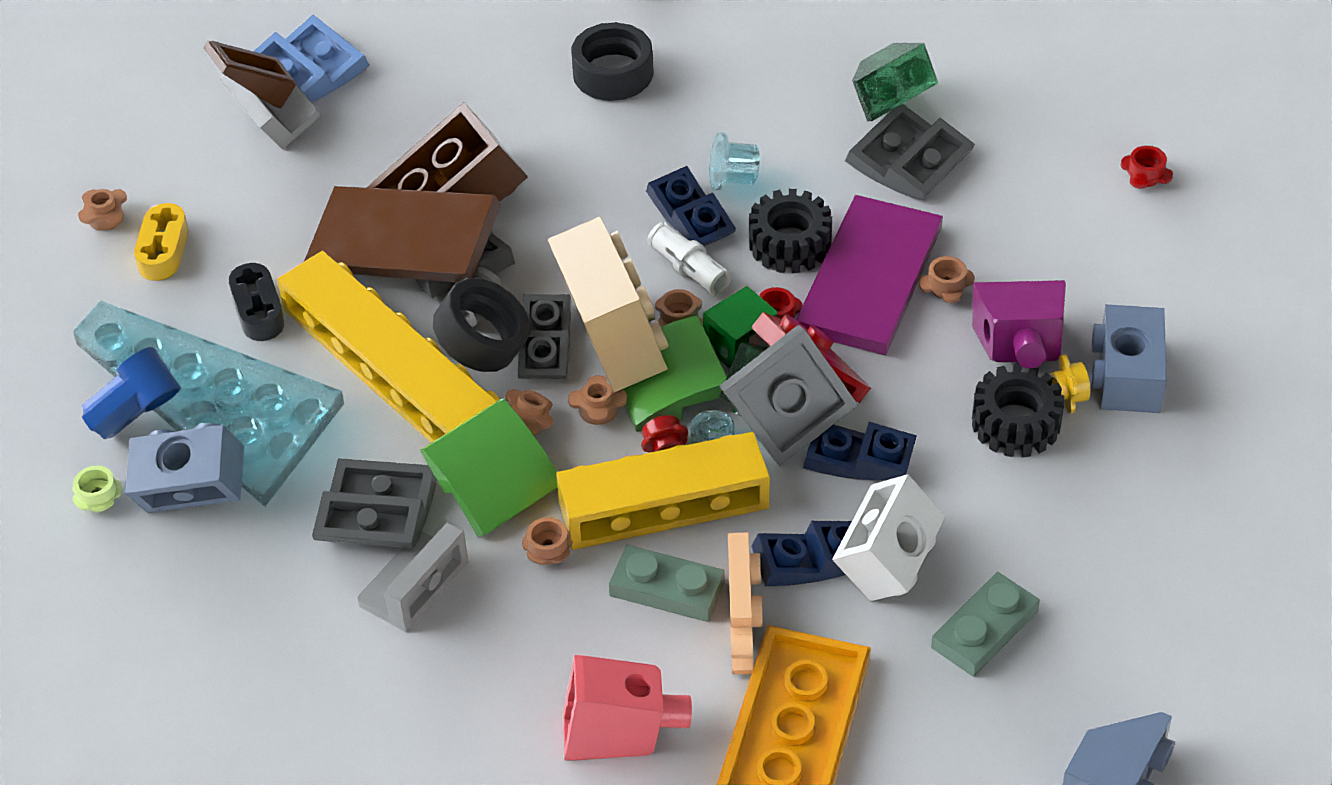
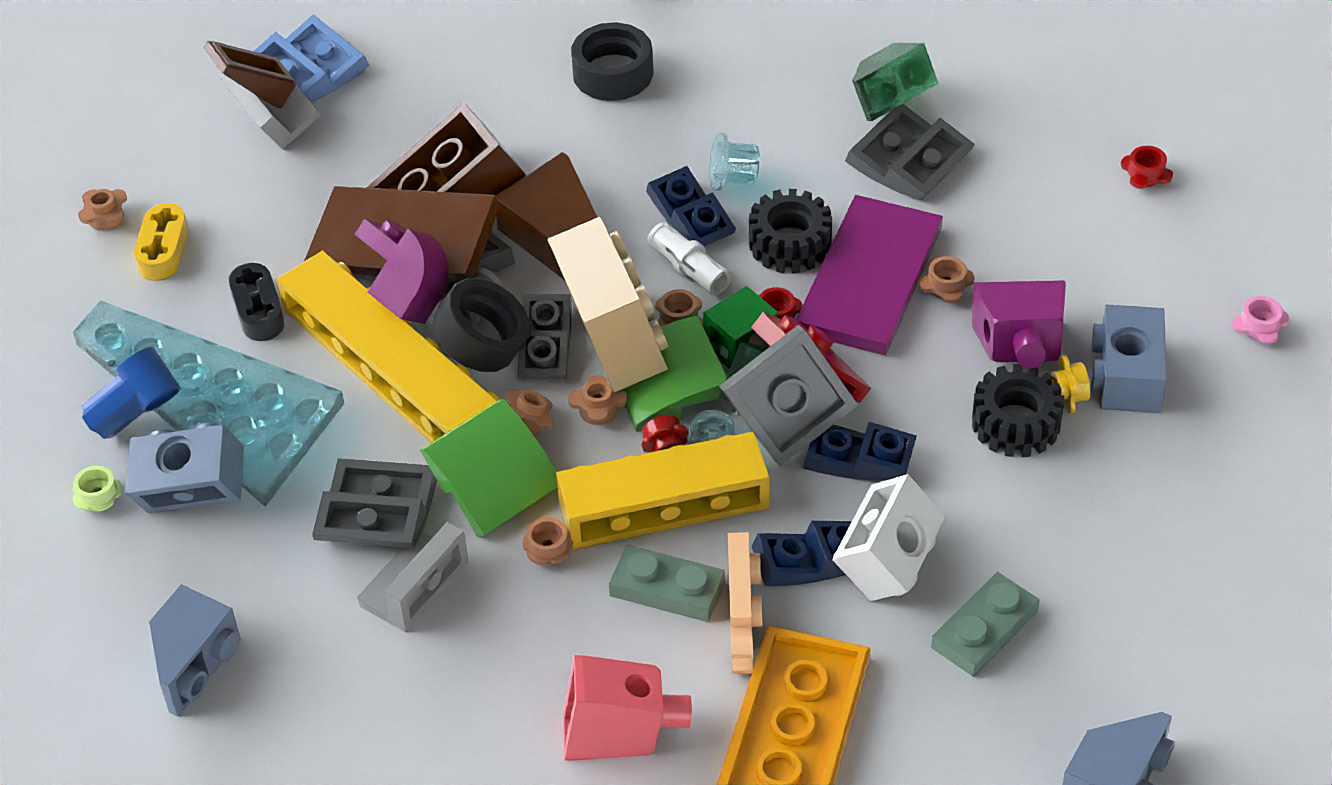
none -> sand blue slope [149,584,241,717]
none -> magenta brick [354,218,448,324]
none -> reddish brown slope [495,152,598,280]
none -> bright pink plate [1232,296,1289,344]

